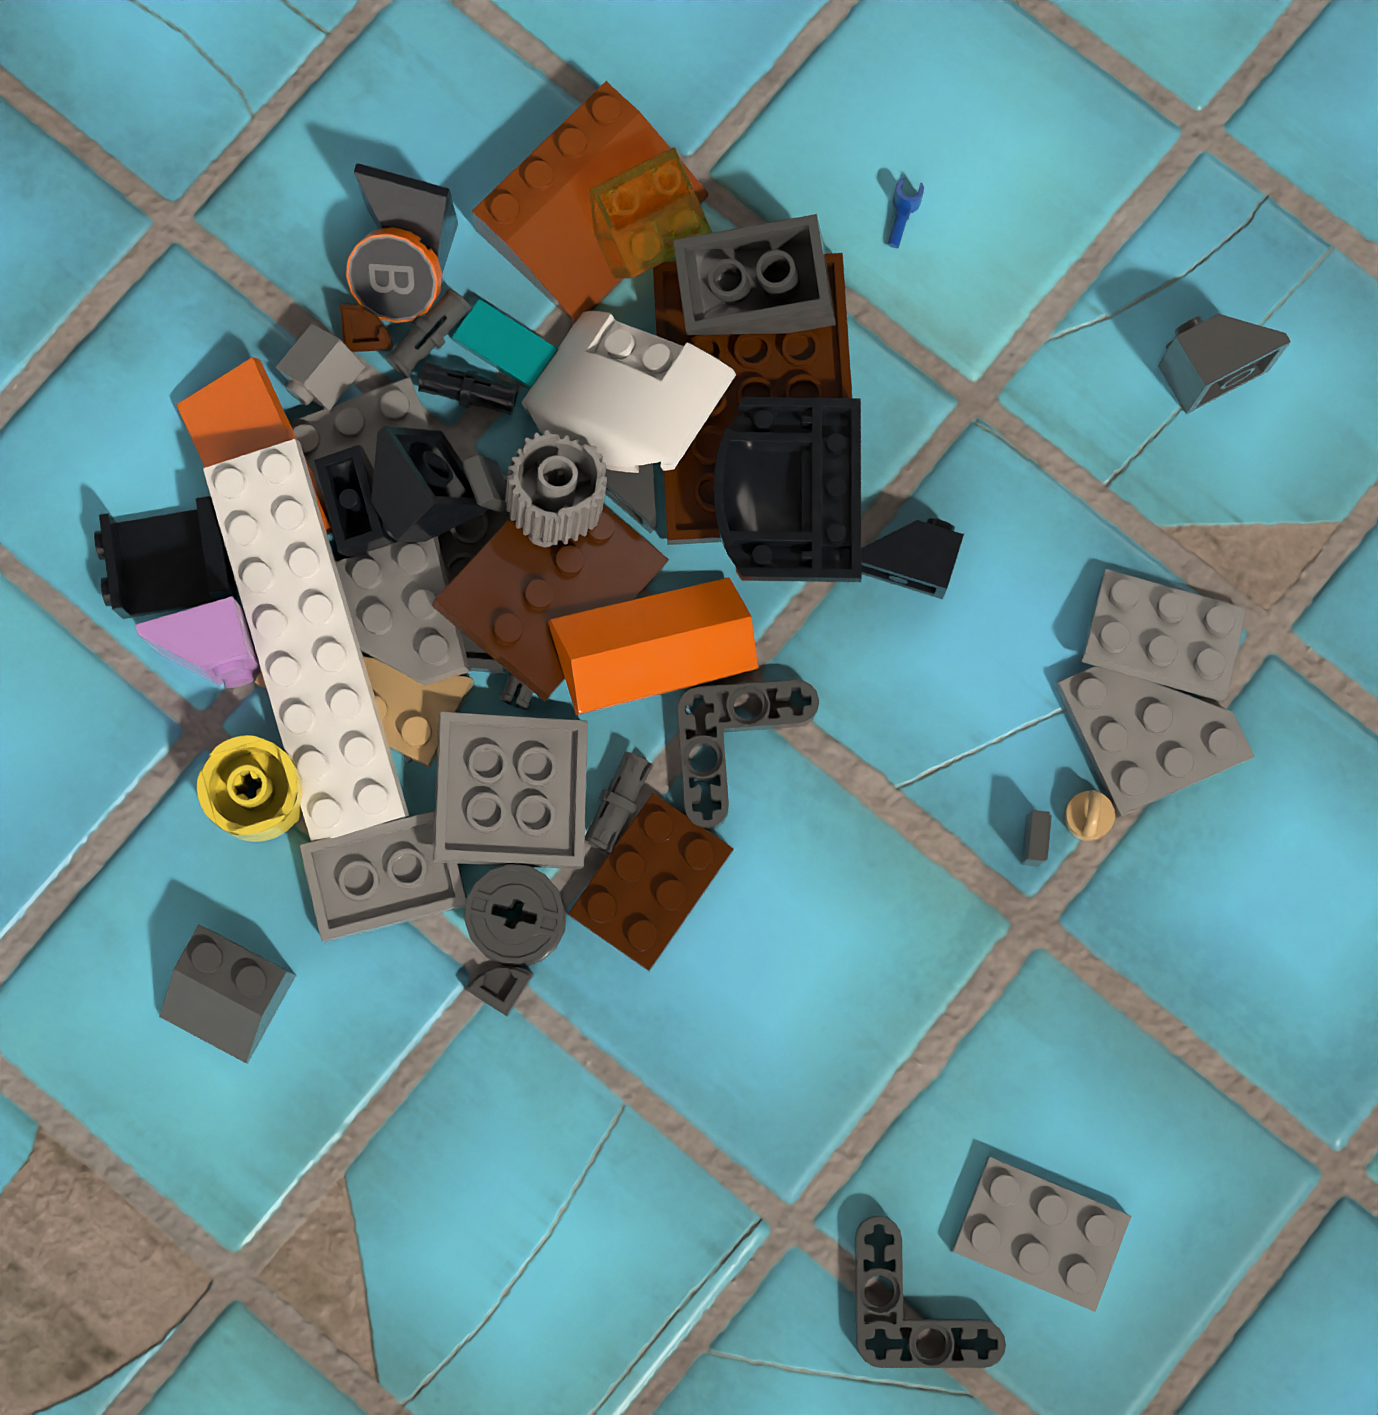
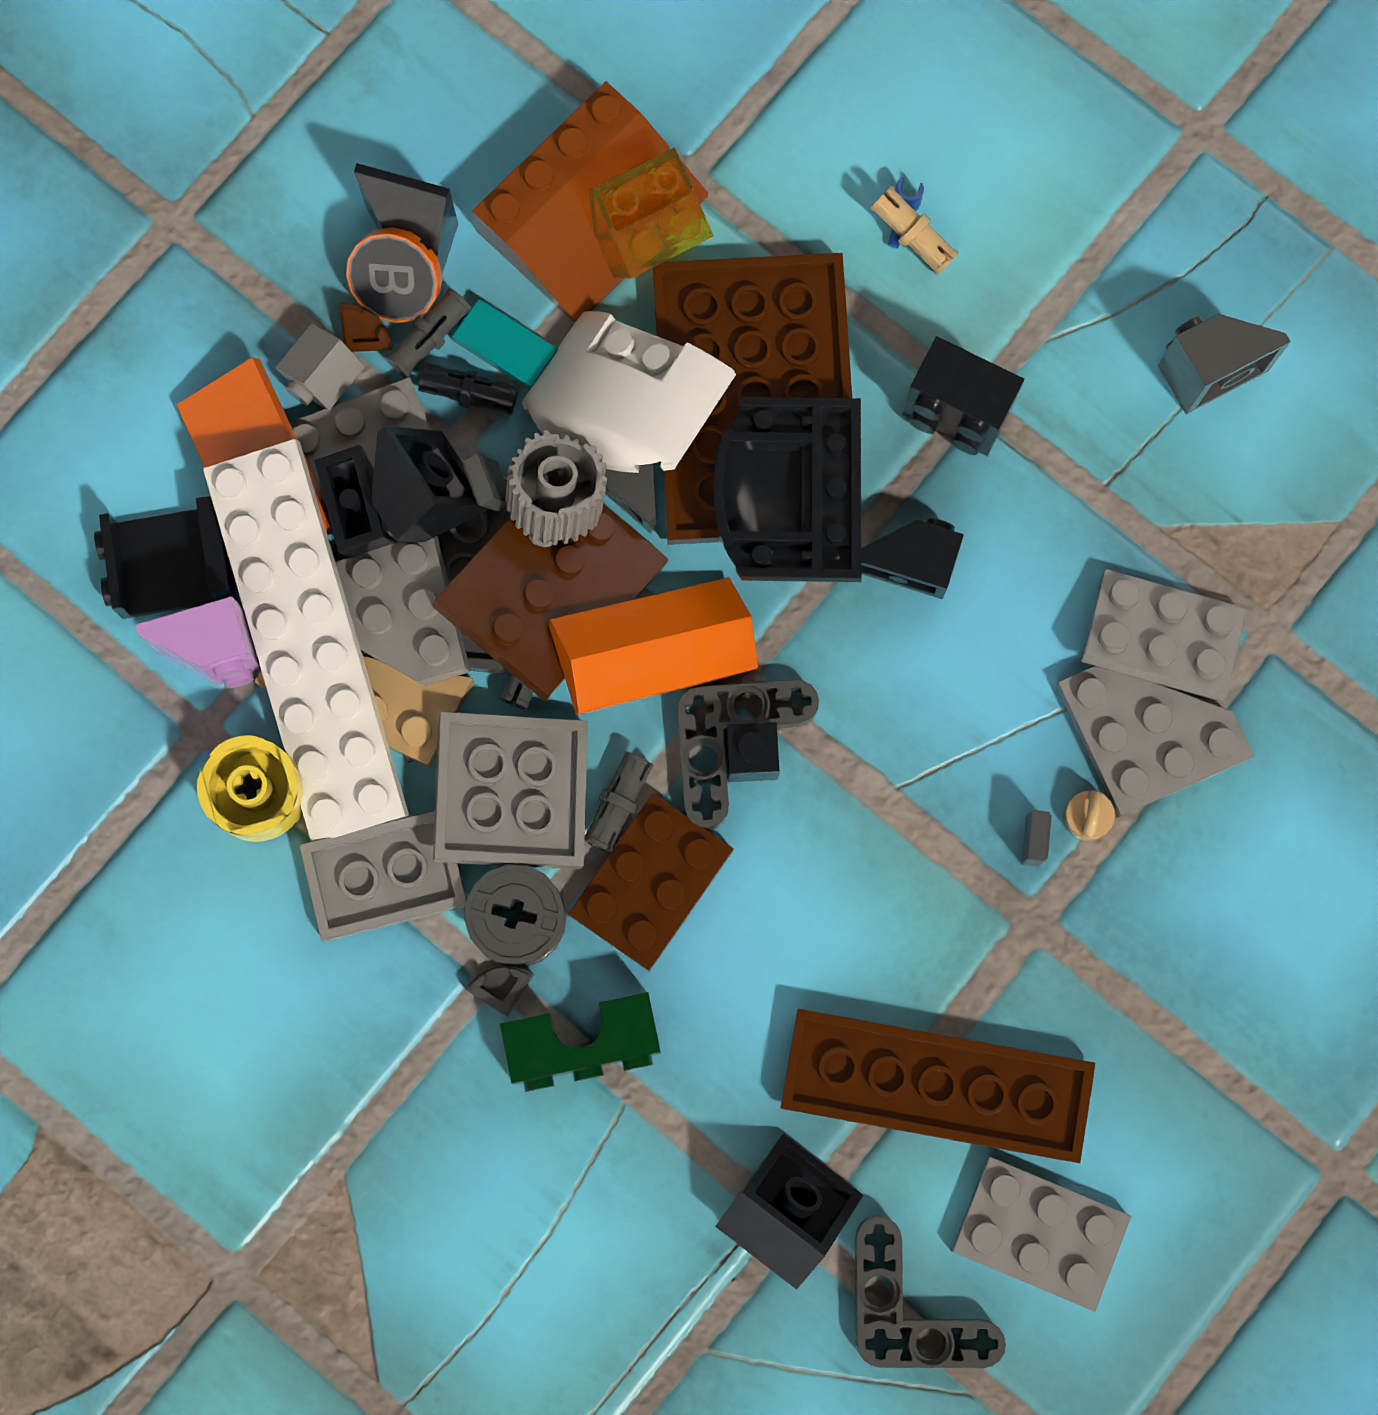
dark grey slope [159,925,296,1064] -> none
dark grey slope [673,214,836,335] -> none
none -> dark green arch [500,992,661,1092]
none -> black slope [715,1134,864,1290]
none -> black brick [726,722,780,782]
none -> reddish brown plate [780,1009,1096,1163]
none -> tan pin [870,185,959,275]
none -> black brick [902,336,1025,457]

